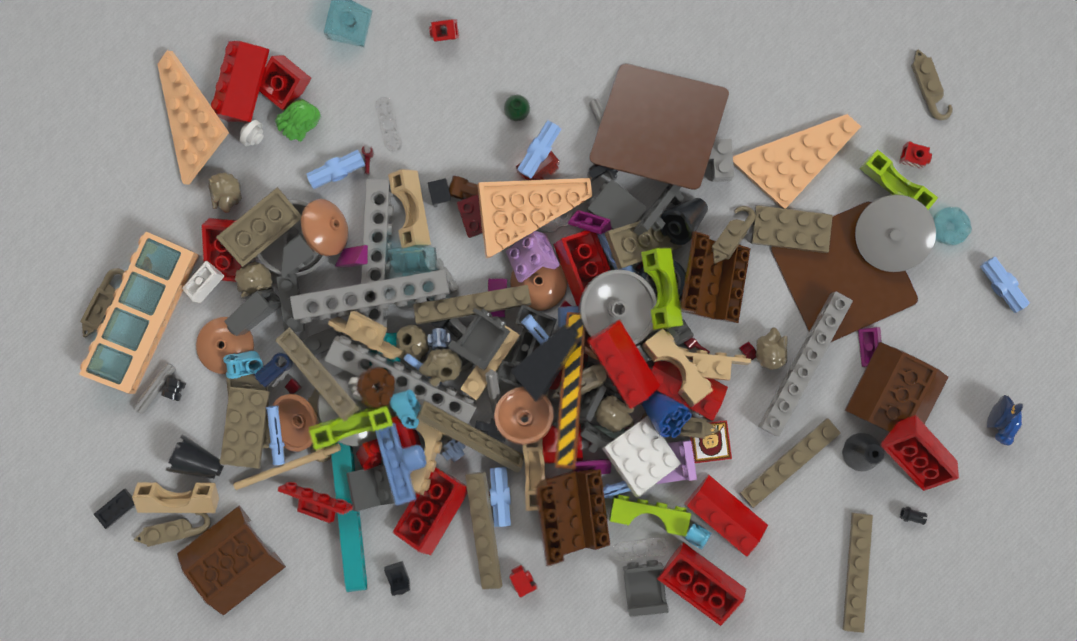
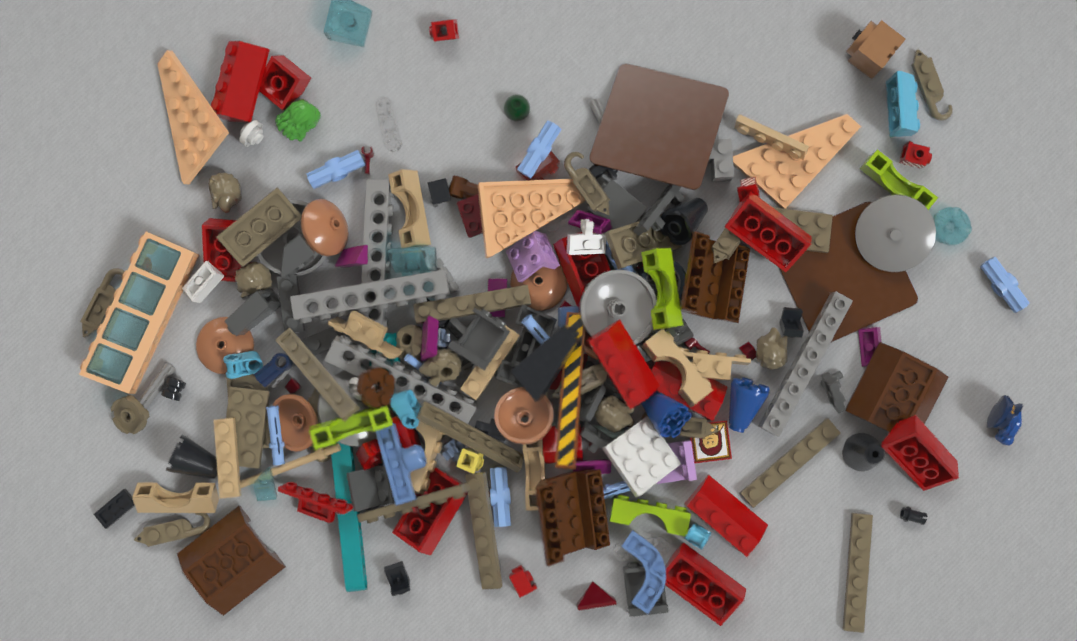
light grey axle [485,370,501,413] -> none
none -> dark tan plate [111,395,149,434]
none -> tan plate [214,418,241,499]
none -> clear light blue tile [253,466,277,501]
none -> dark tan plate [357,482,471,524]
none -> magenta slope [421,316,439,361]
none -> light yellow brick [456,448,484,474]
none -> dark tan plate [564,152,610,215]
none -> white plate [567,219,606,255]
none -> dark red slope [577,581,617,611]
none -> medium blue plate [621,530,666,614]
none -> red slope [724,191,812,272]
none -> blue cone [729,377,770,433]
none -> tan plate [735,114,809,160]
none -> red brick [737,177,760,202]
none -> black bracket [779,307,804,338]
none -> dark grey plate [820,371,846,413]
none -> medium nougat piece [846,20,906,79]
none -> medium azure slope [886,71,920,137]

